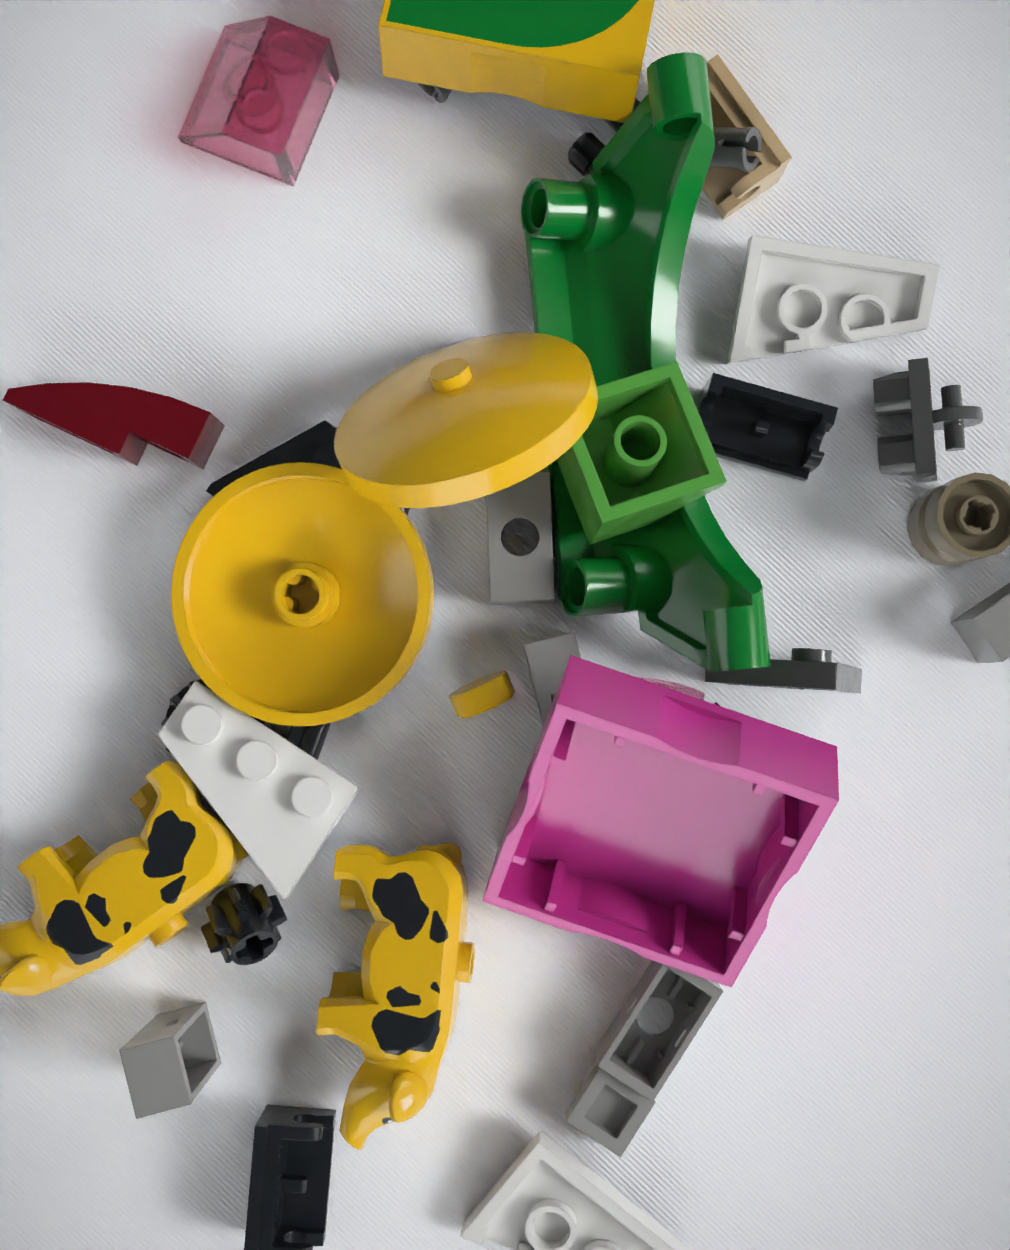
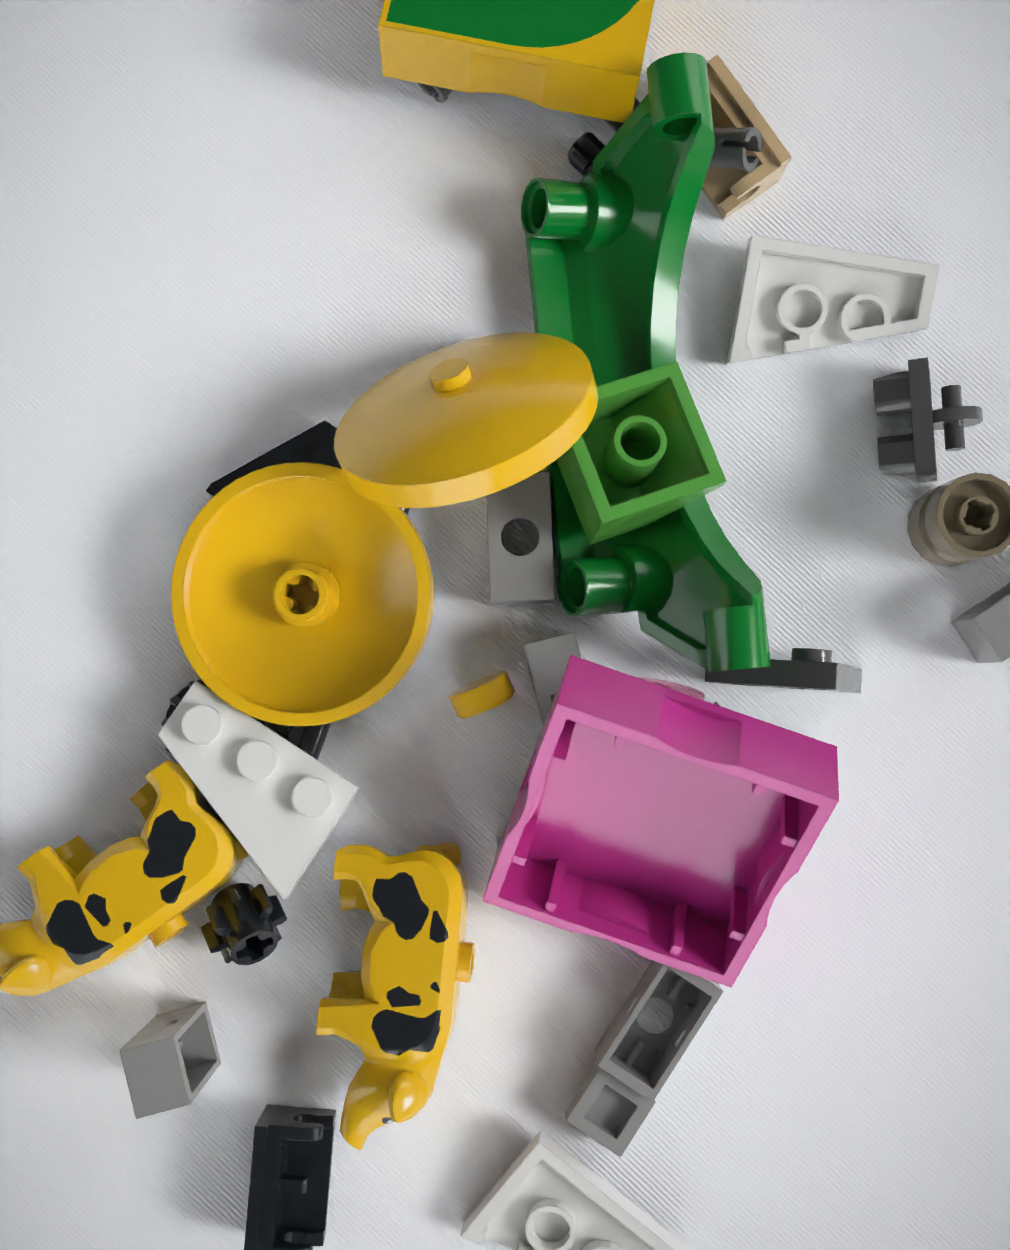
dark red slope [3,382,225,470] -> none
clear pink slope [178,15,340,187] -> none
black hinge [697,373,838,481] -> none

